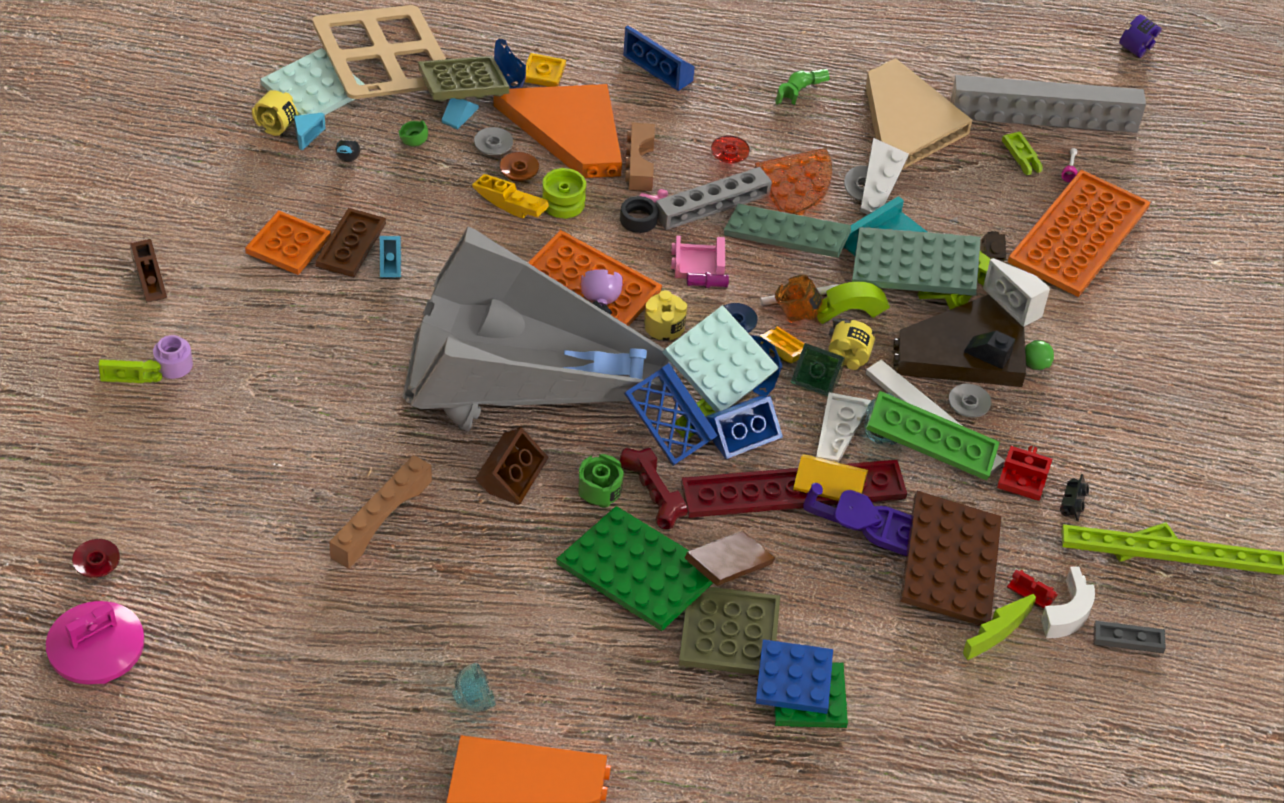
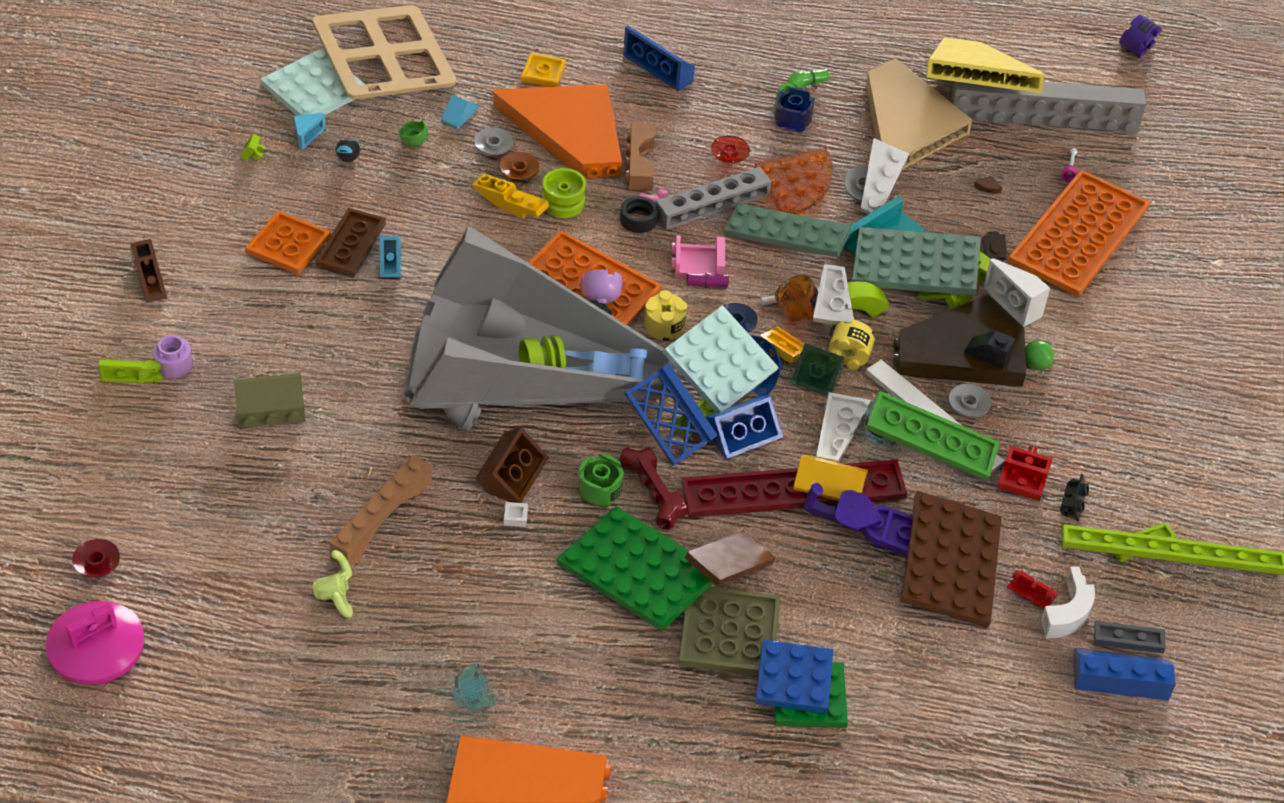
light yellow brick [252,90,299,136] -> none
olive plate [418,56,509,101] -> none
blue piece [494,39,526,89] -> none
lime slope [963,594,1036,660] -> none
lime hinge [1002,132,1043,175] -> none
none -> olive slope [234,373,306,428]
none -> lime tile [240,133,265,161]
none -> yellowish green piece [313,550,353,618]
none -> white plate [504,502,528,527]
none -> lime wheel [518,335,566,368]
none -> clear blue brick [775,87,815,132]
none -> white wing [813,264,854,325]
none -> light yellow slope [927,37,1045,93]
none -> reddish brown tile [974,176,1002,194]
none -> blue slope [1074,648,1176,701]

